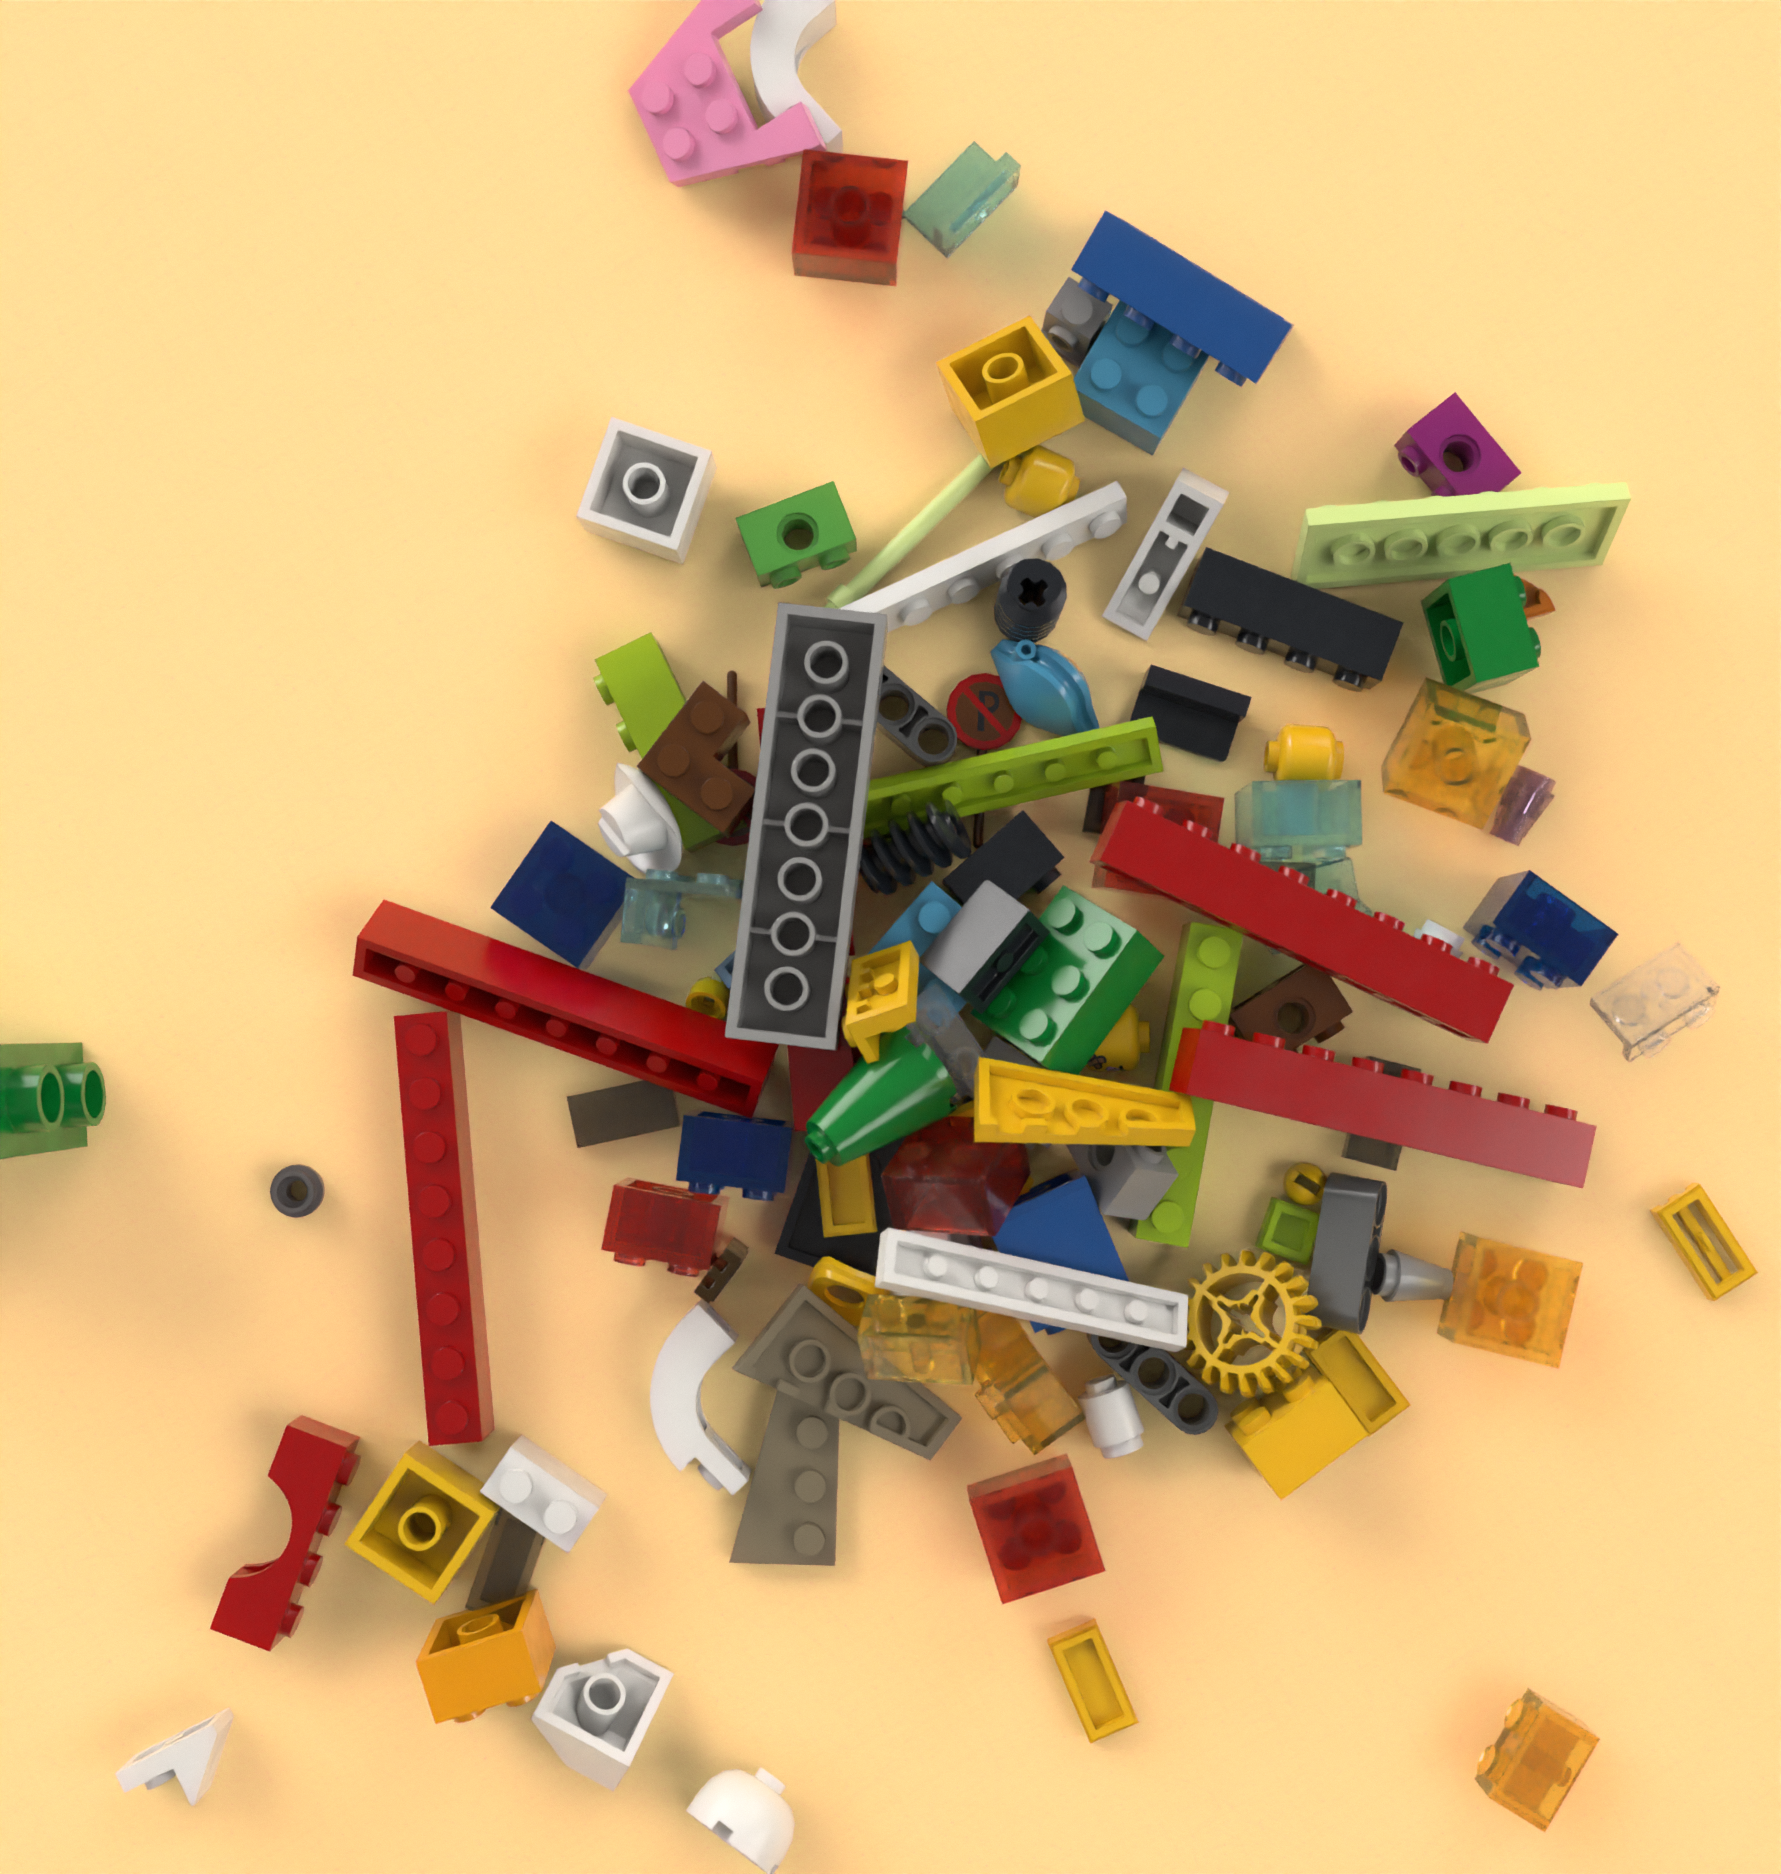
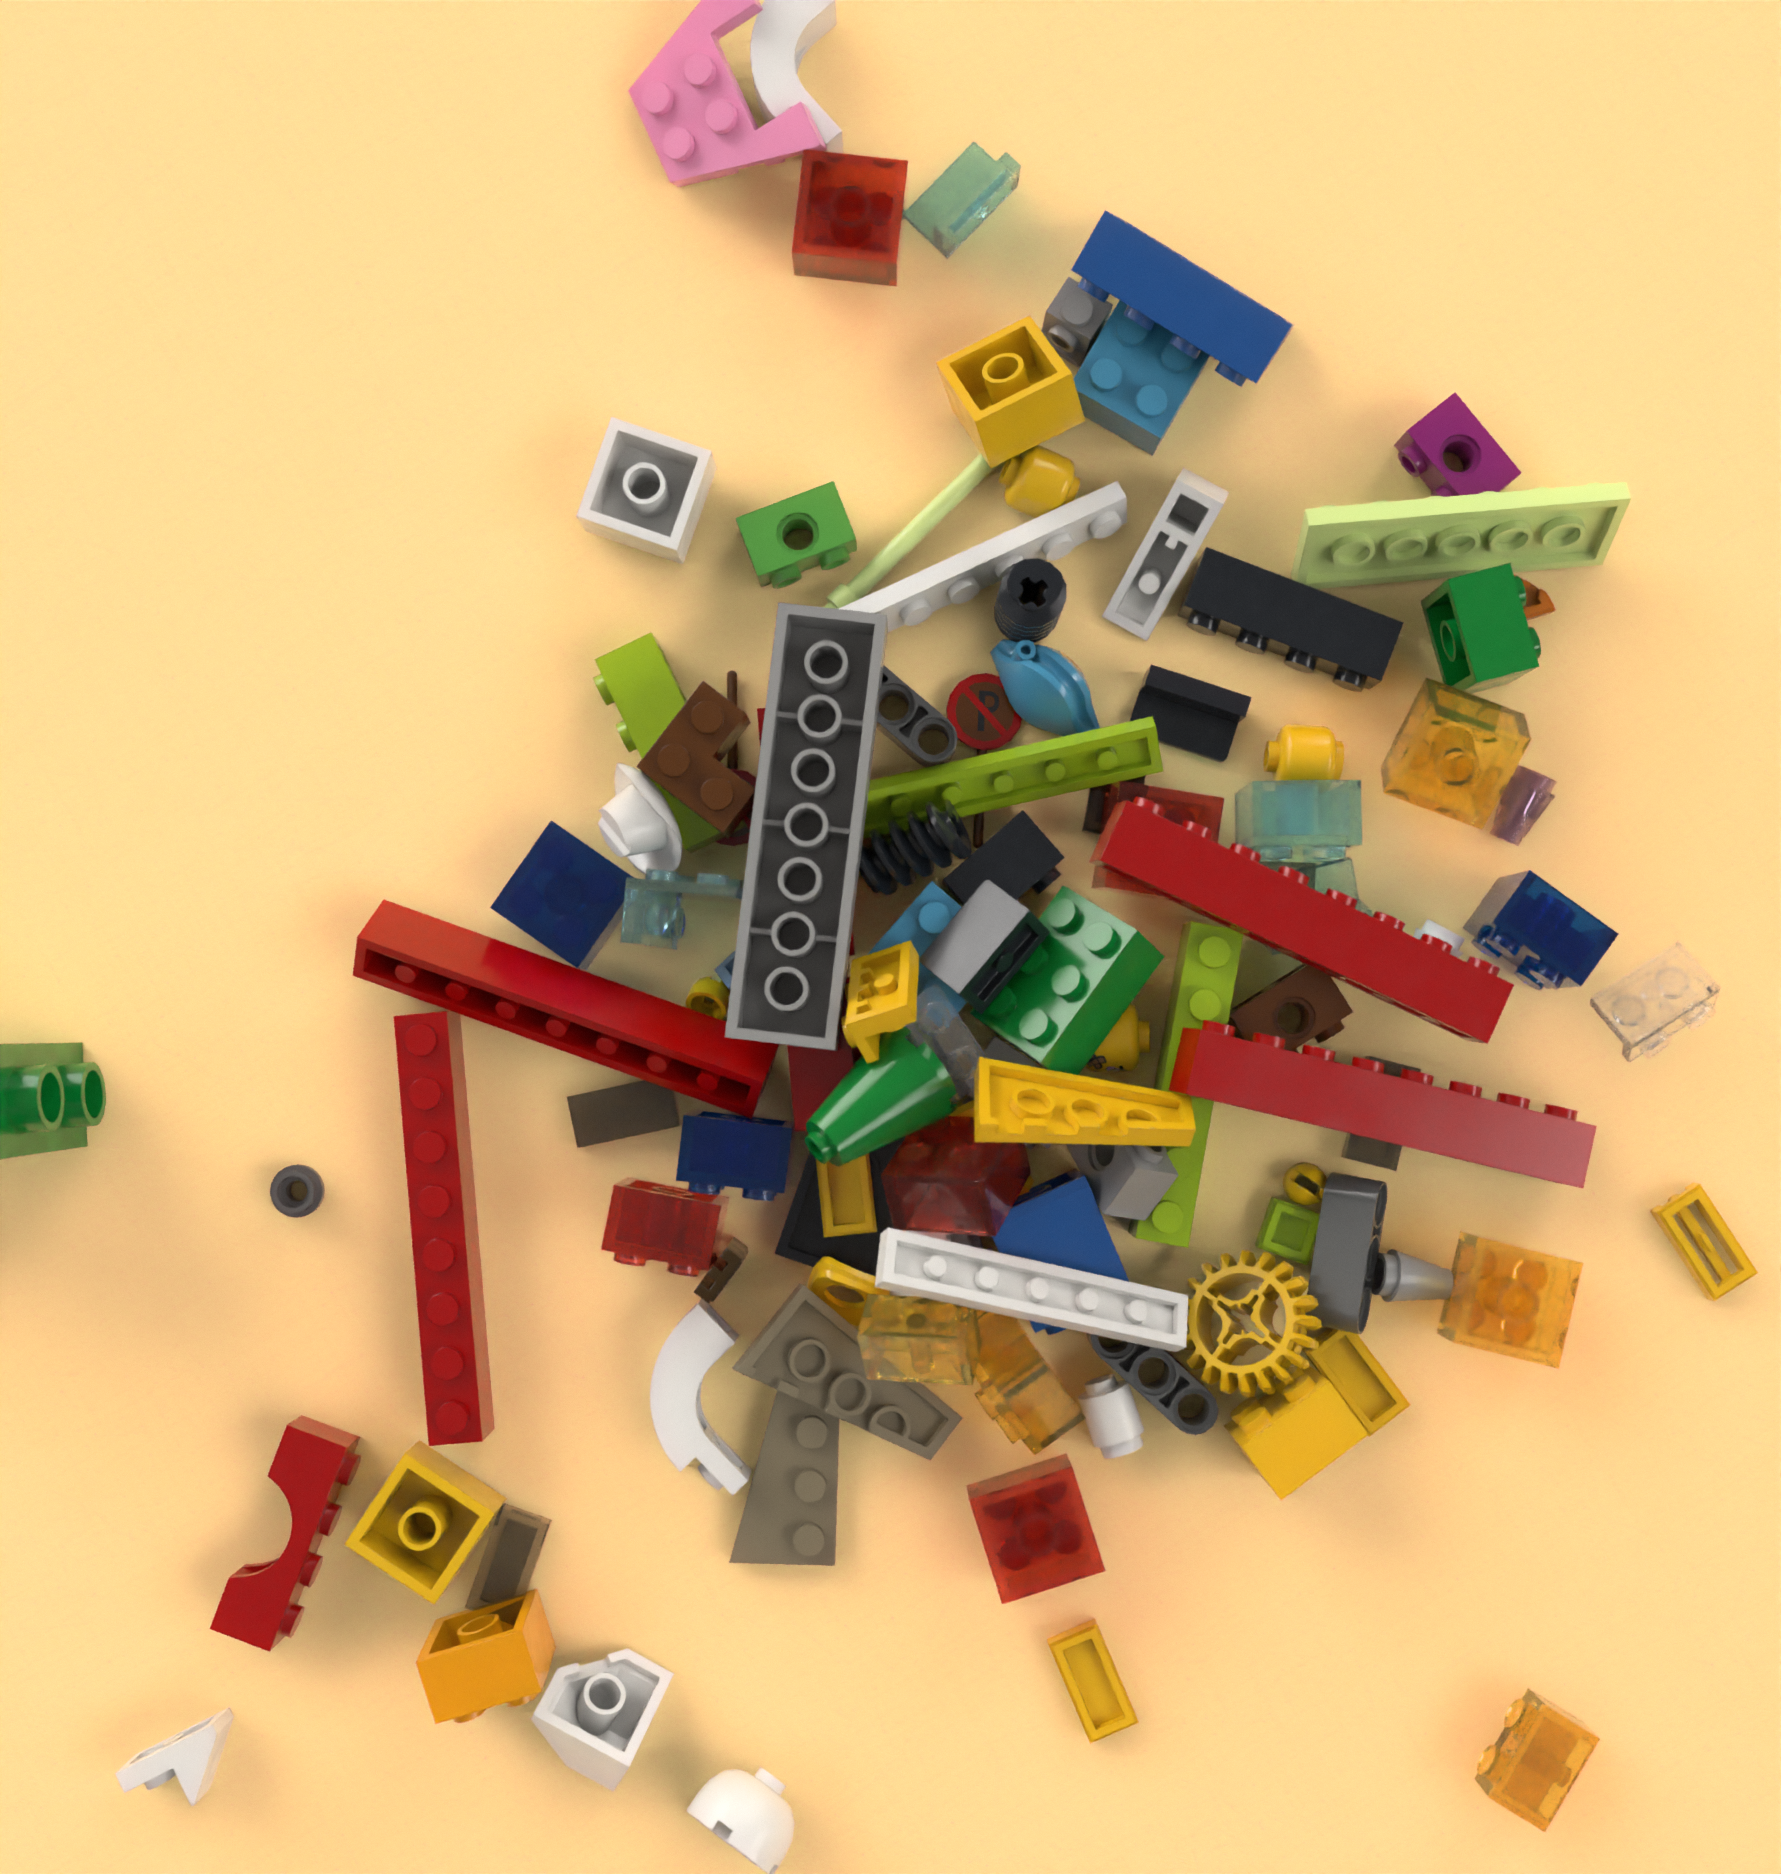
white brick [480,1435,608,1553] -> none

